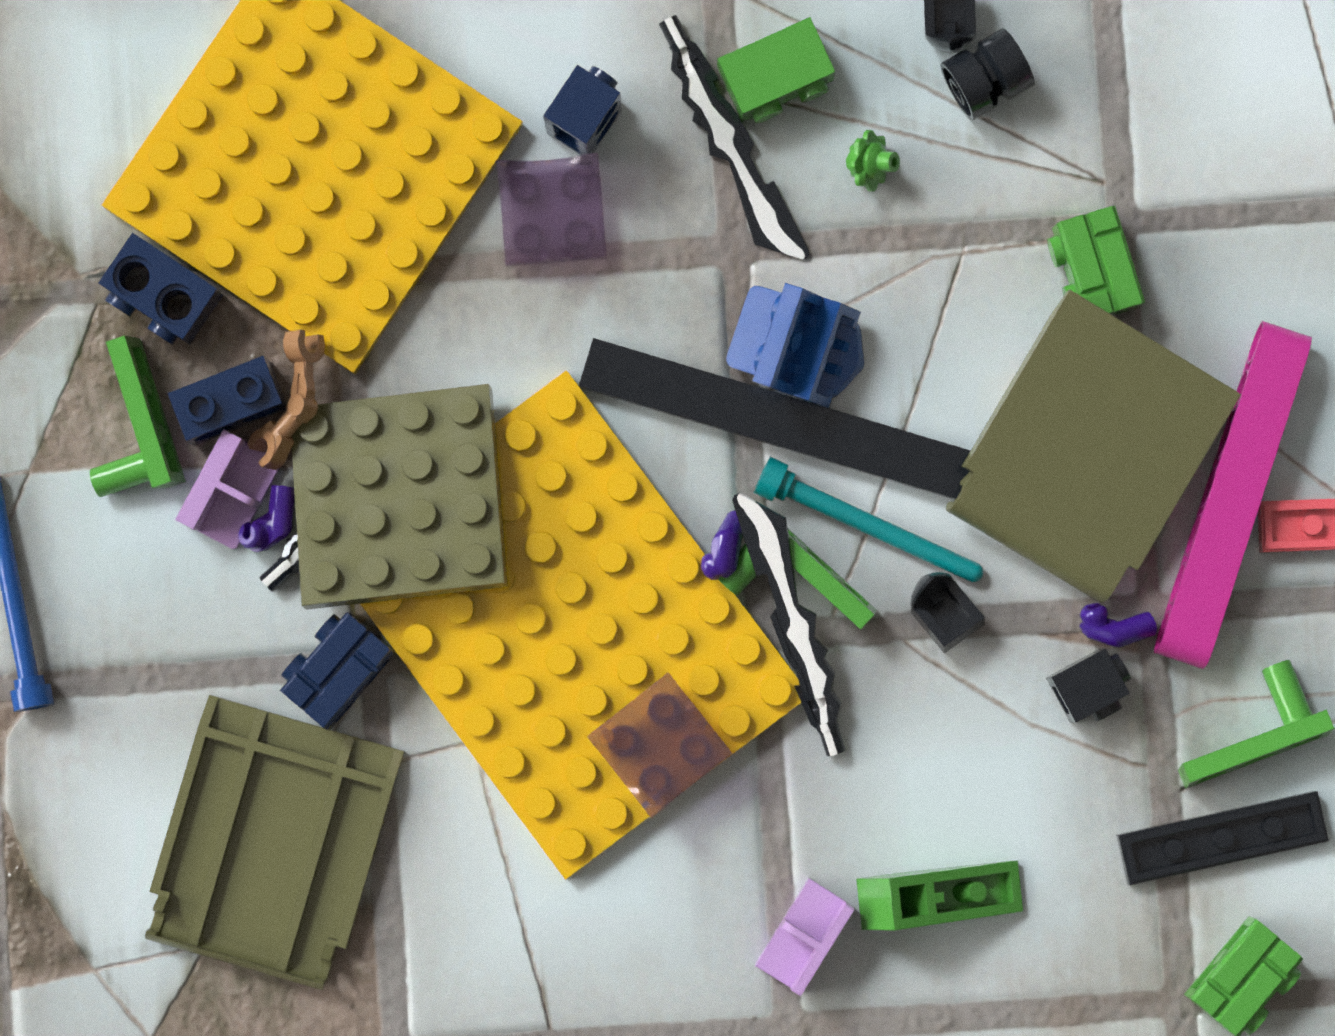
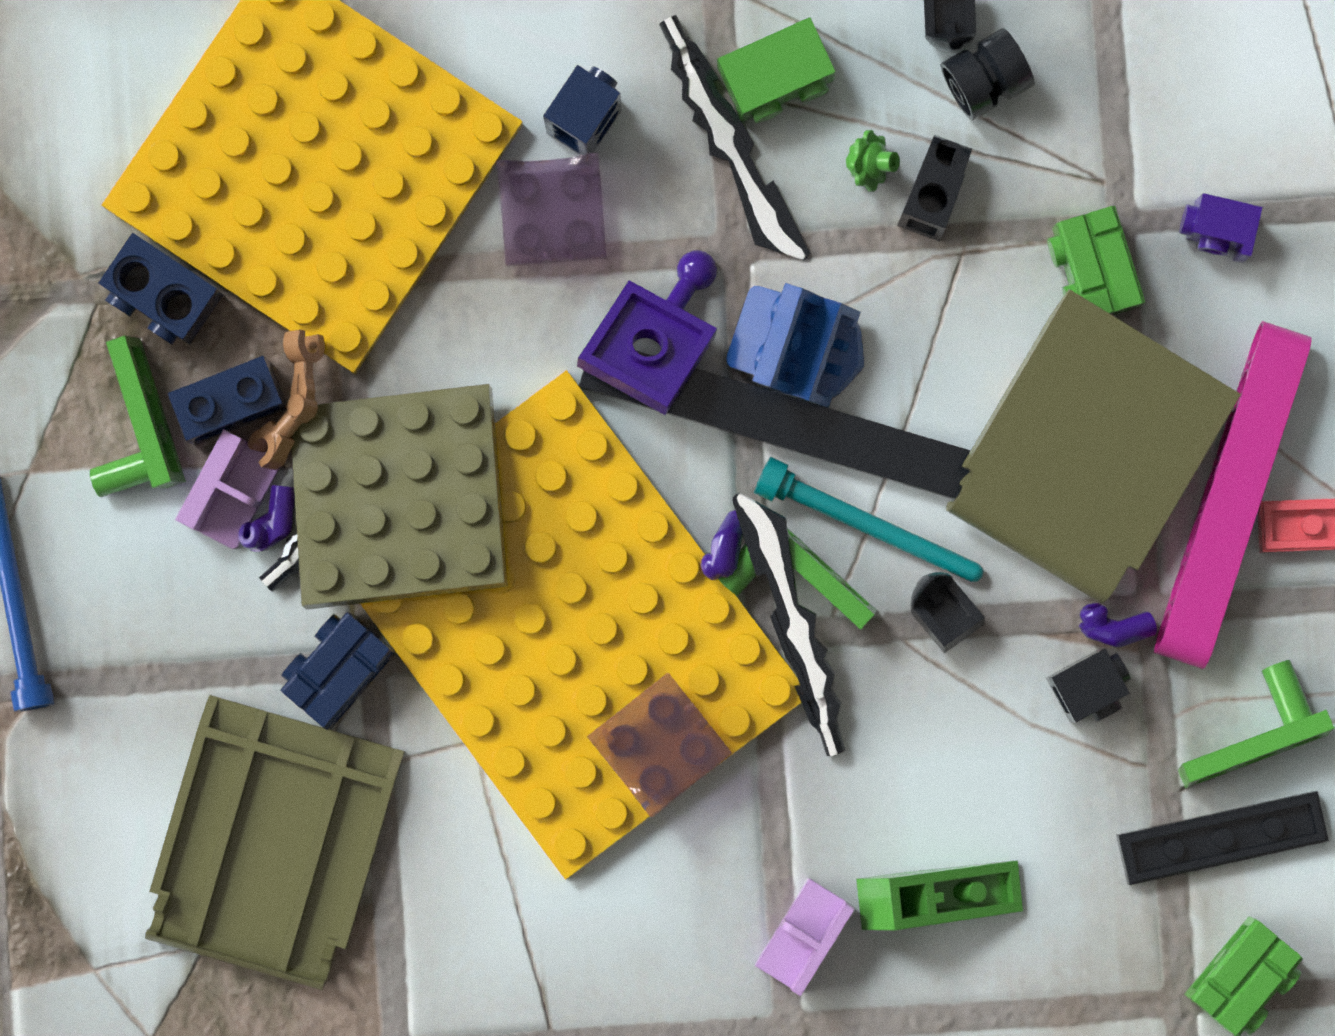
none -> dark purple plate [577,250,717,415]
none -> black leg [897,135,972,241]
none -> dark purple brick [1179,193,1263,263]

